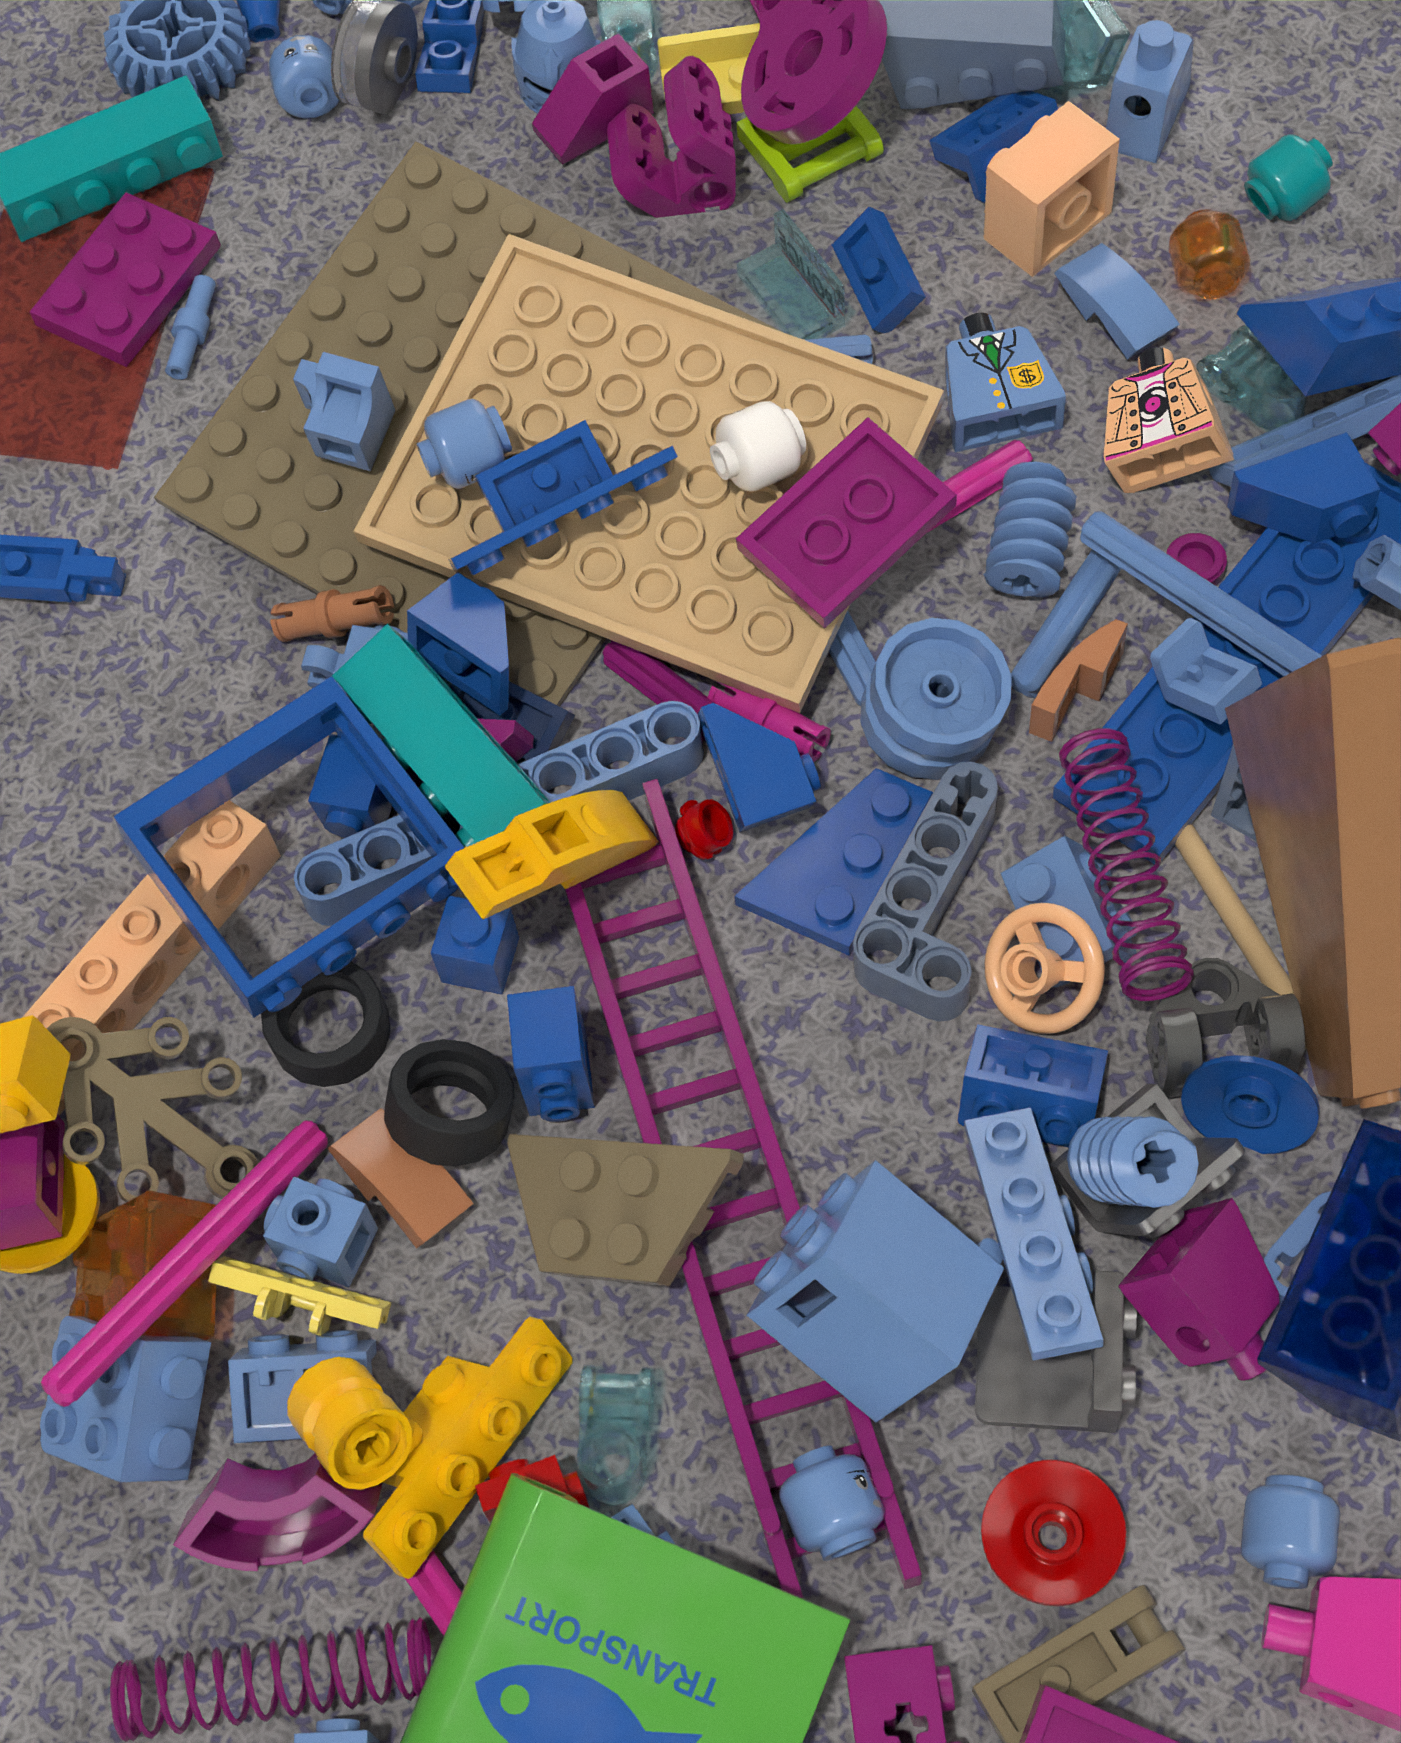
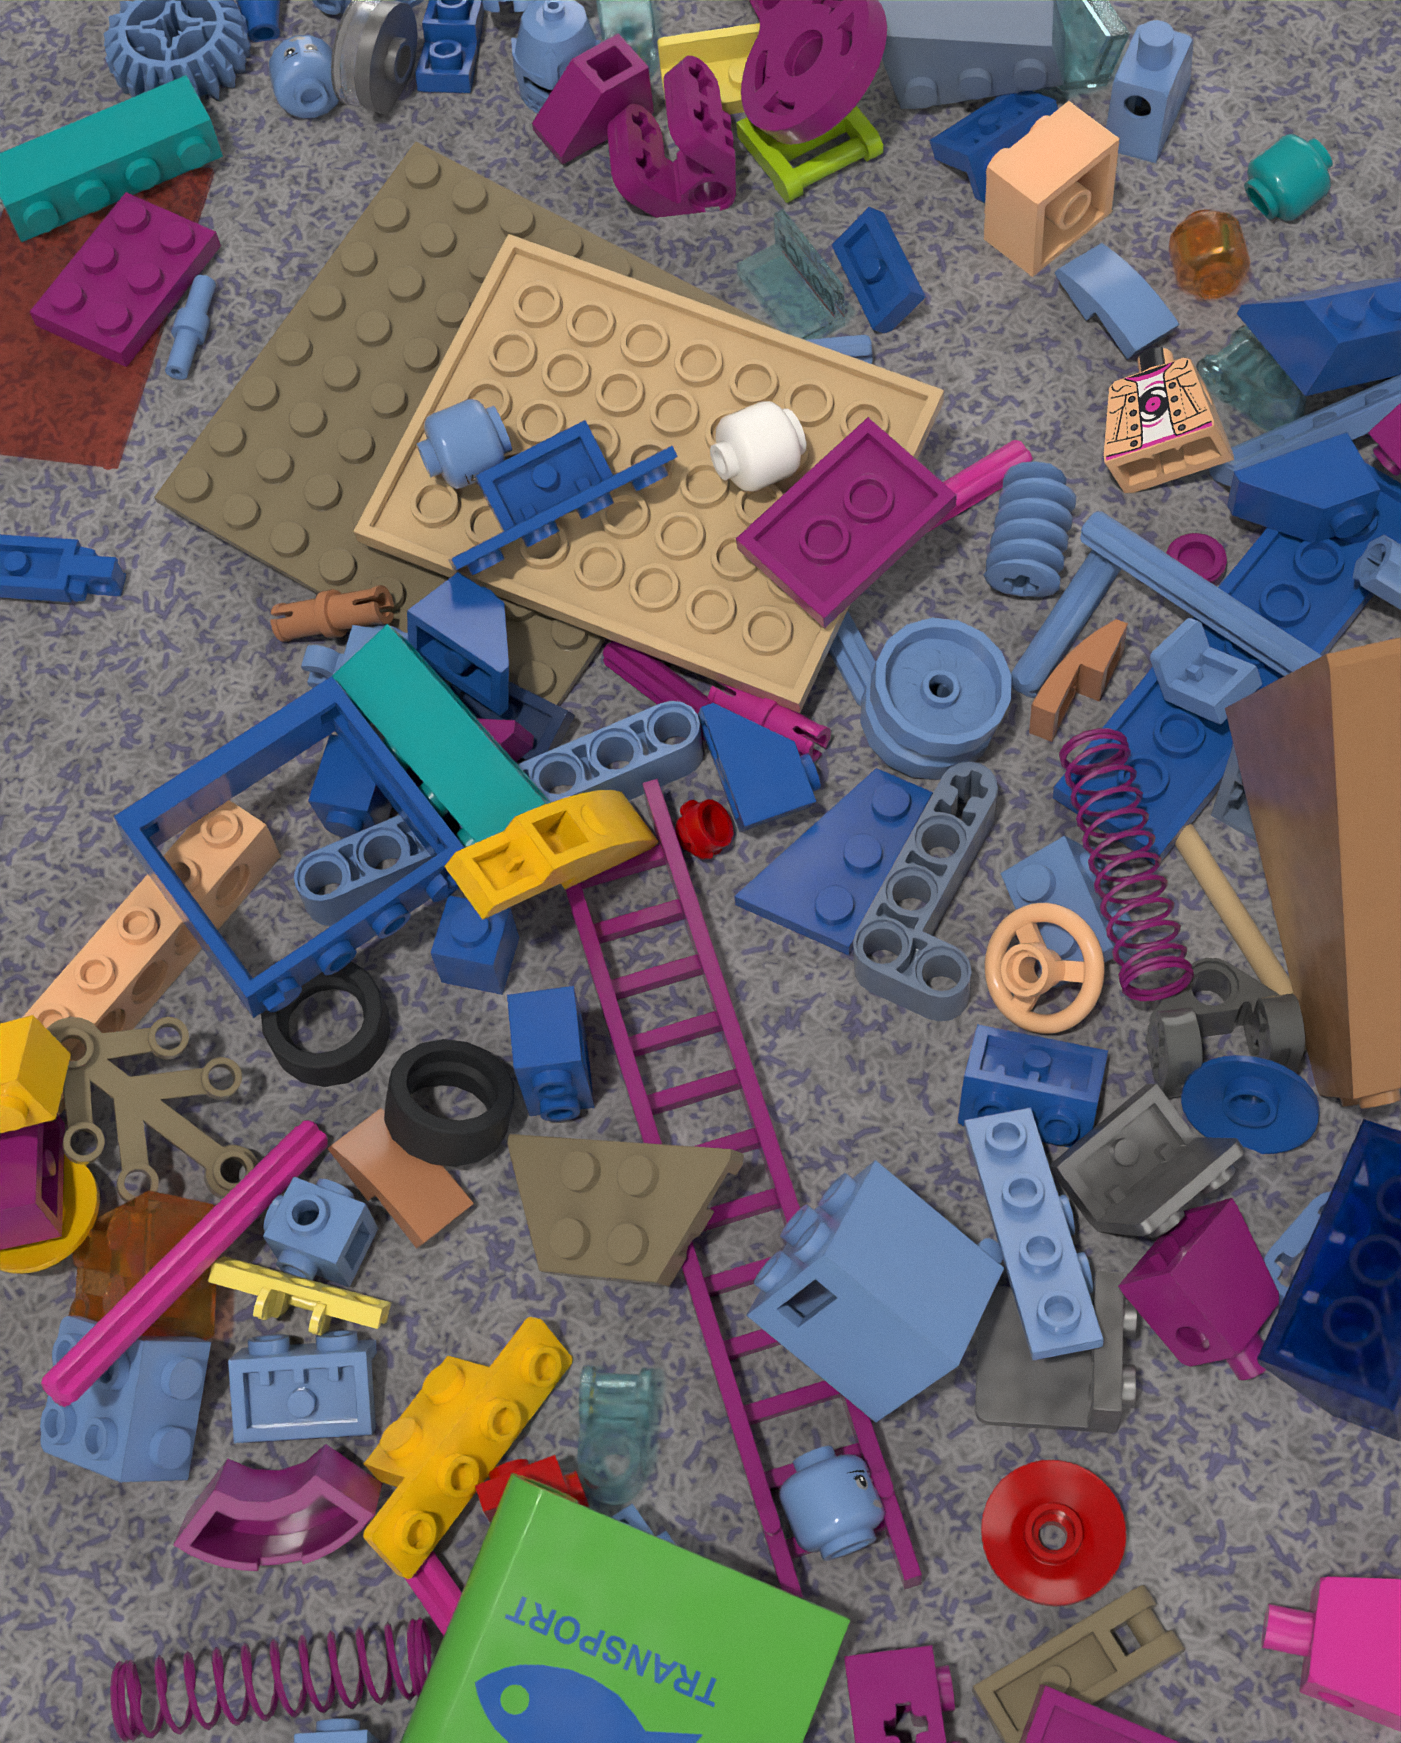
yellow wheel [287,1357,413,1490] -> none
medium blue brick [293,352,395,471] -> none
medium blue torso [945,313,1066,452] -> none
medium blue piece [1067,1116,1199,1208] -> none
medium blue head [1240,1475,1340,1589] -> none

